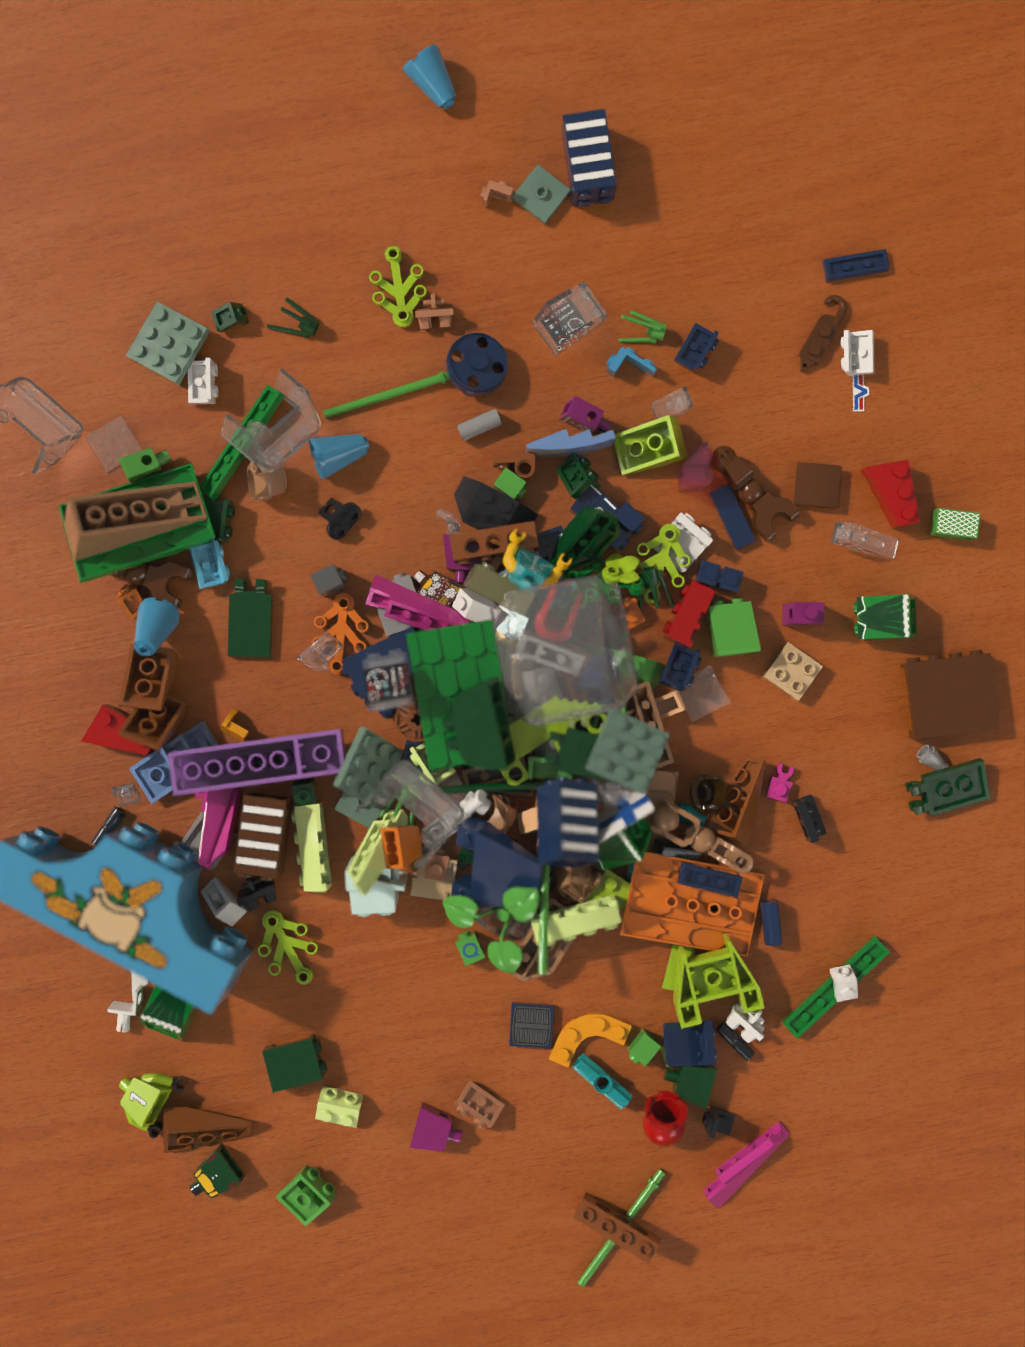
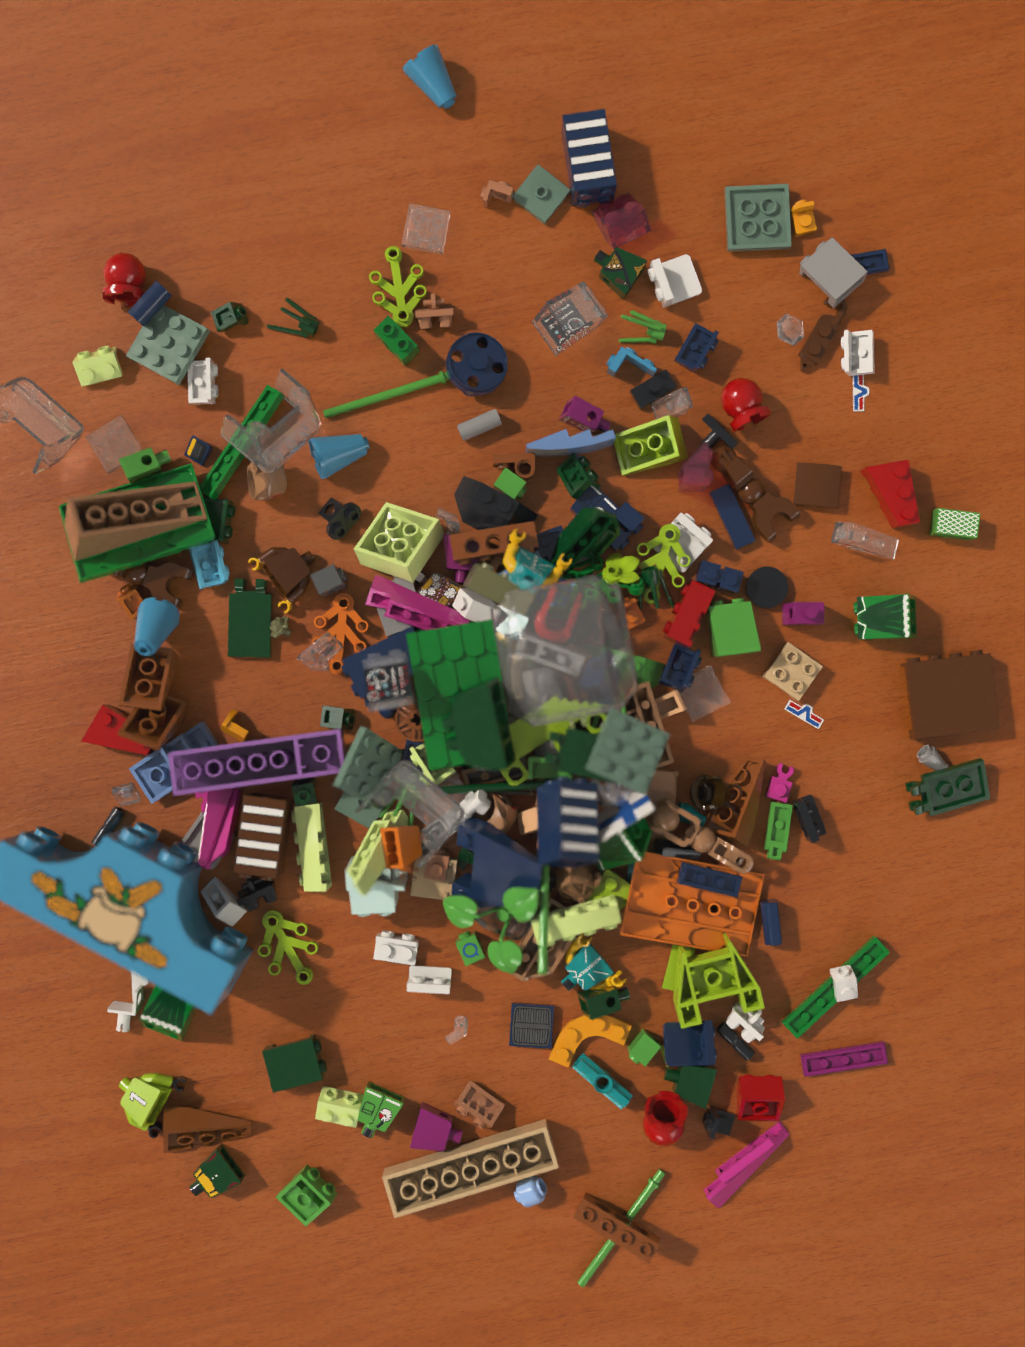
none -> yellowish green bracket [72,346,123,387]
none -> red tile [103,252,146,307]
none -> dark blue brick [128,281,172,327]
none -> slope [184,435,213,466]
none -> reddish brown torso [248,547,315,613]
none -> olive plant [270,616,292,638]
none -> bracket [320,705,355,730]
none -> yellowish green slope [354,502,444,582]
none -> bright green torso [358,1081,405,1138]
none -> green brick [373,315,419,366]
none -> white bracket [373,930,419,966]
none -> tan brick [382,1119,559,1218]
none -> clear tile [401,203,451,254]
none -> white bracket [407,965,452,994]
none -> clear arm [445,1015,468,1045]
none -> light blue head [514,1175,547,1208]
none -> torso [561,933,627,991]
none -> dark green torso [577,986,630,1020]
none -> clear pink slope [592,193,651,249]
none -> dark green torso [593,247,647,300]
none -> black tile [630,369,677,410]
none -> white bracket [648,254,702,308]
none -> black tile [702,413,739,450]
none -> red tile [721,377,772,432]
none -> sand green plate [724,184,792,252]
none -> red slope [737,1074,785,1121]
none -> black tile [745,566,788,609]
none -> bright green hinge [764,801,793,861]
none -> clear slope [777,314,804,345]
none -> sticker [785,700,824,729]
none -> light orange bracket [790,200,817,236]
none -> light grey panel [799,237,868,308]
none -> magenta tile [800,1041,888,1077]

